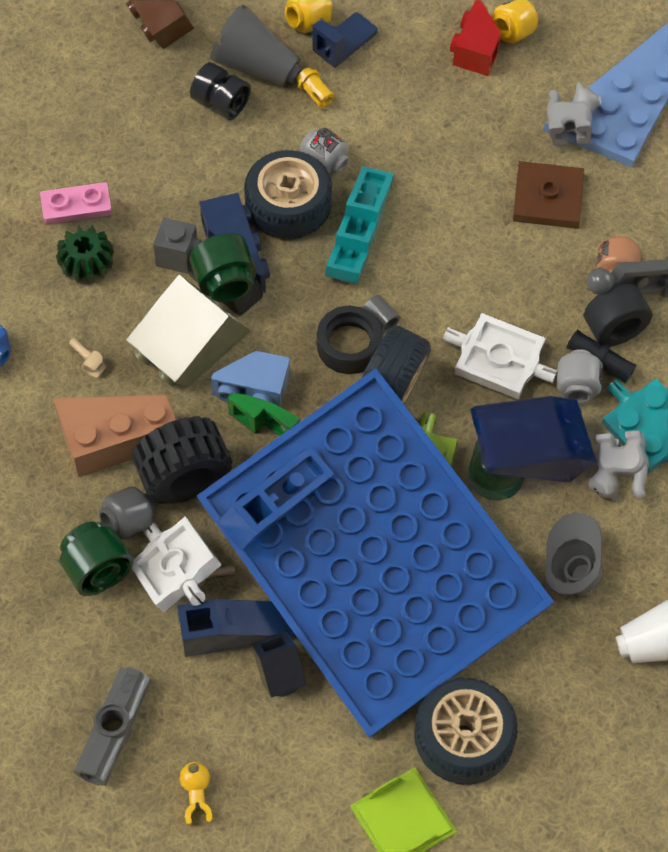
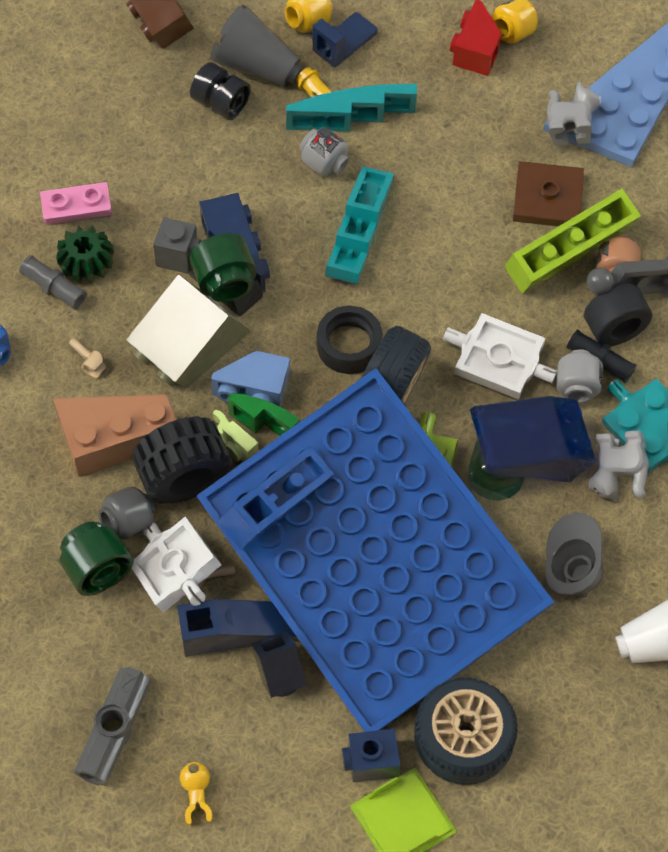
black wheel [244,150,332,239] -> none
dark grey hinge [363,295,400,333] -> none
none -> dark grey pin [19,255,87,310]
none -> yellowish green plate [213,410,259,462]
none -> teal slope [286,84,417,132]
none -> dark blue brick [342,728,400,783]
none -> lime brick [504,189,641,294]

